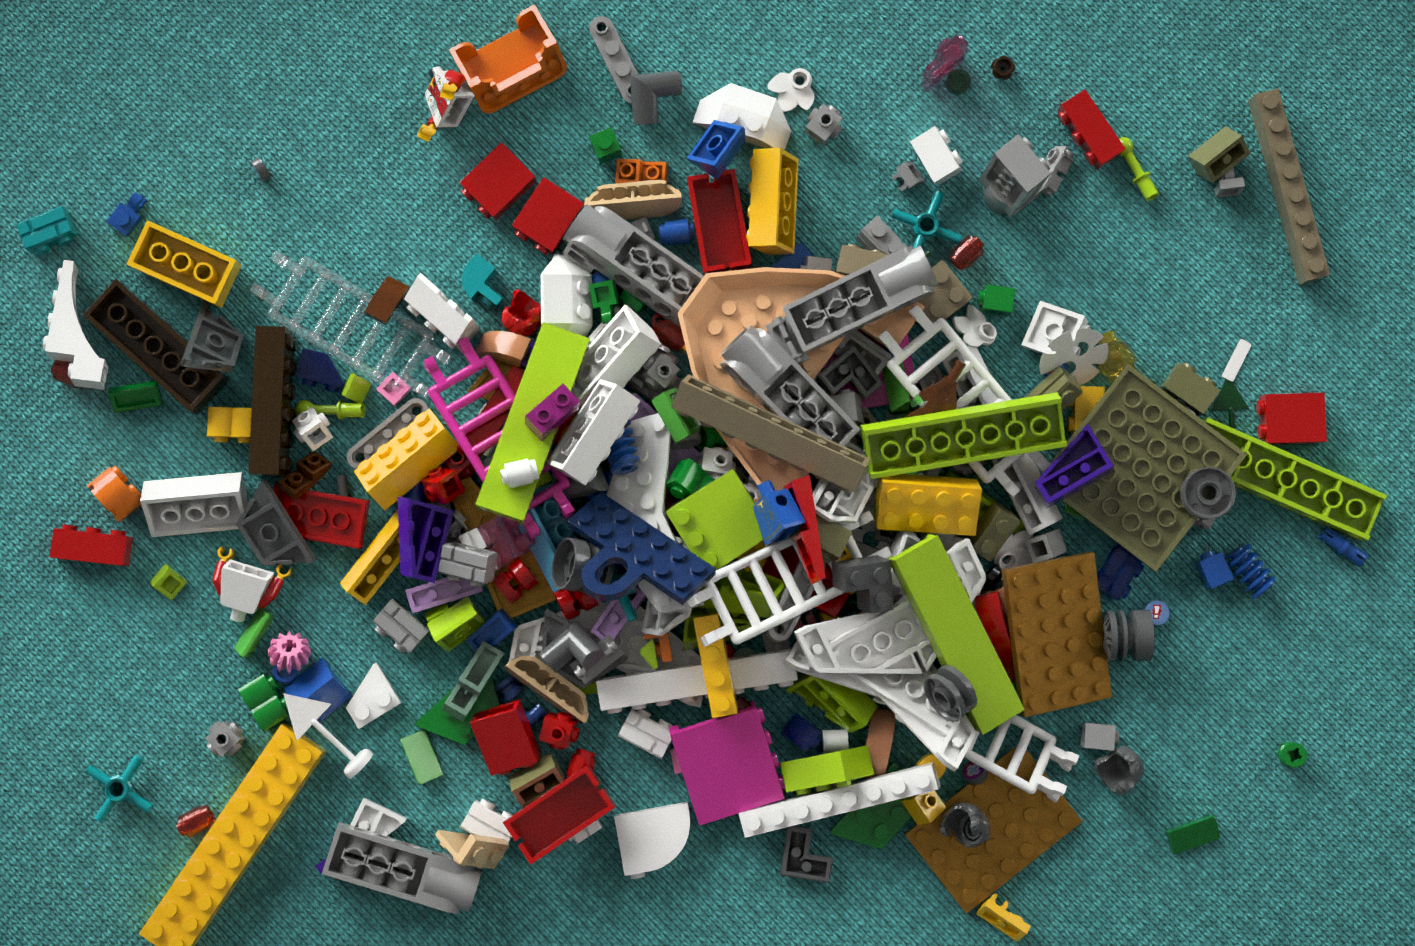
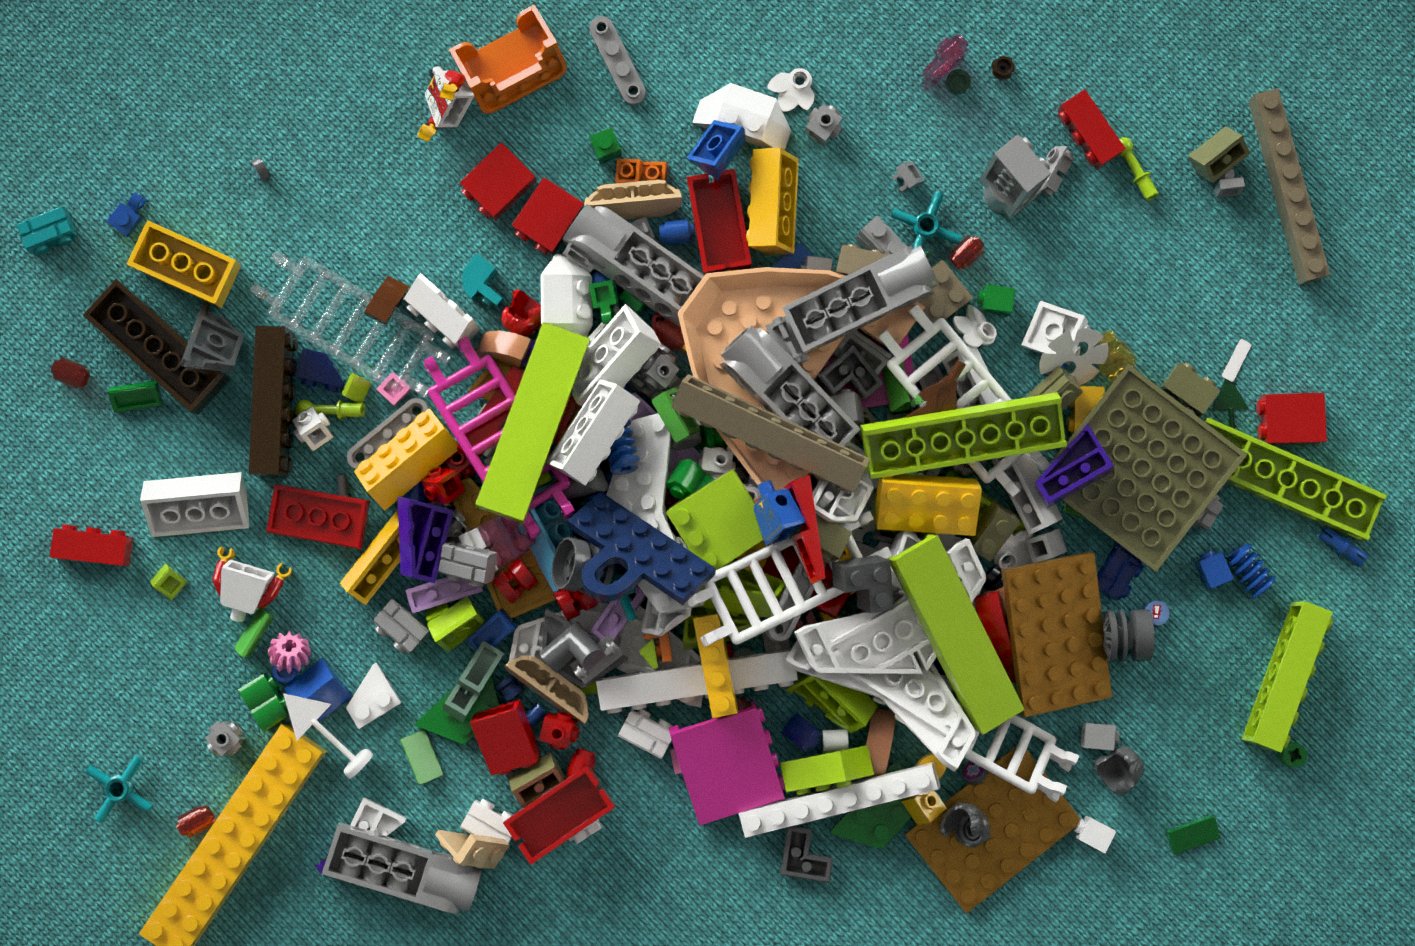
white arch [43,260,109,390] -> none
orange brick [87,465,141,523] -> none
yellow brick [207,407,252,444] -> none
dark grey wing [236,479,317,566] -> none
reddish brown slope [278,451,332,500] -> none
white brick [500,458,539,489] -> none
magenta brick [525,383,580,442] -> none
white brick [614,802,690,879] -> none
dark grey brick [630,71,682,125] -> none
white brick [910,126,963,186] -> none
dark grey wheel [923,665,977,722] -> none
yellow plate [976,893,1031,942] -> none
dark grey wheel [1180,466,1236,520] -> none
none -> white brick [1074,816,1116,853]
none -> lime brick [1241,601,1333,753]

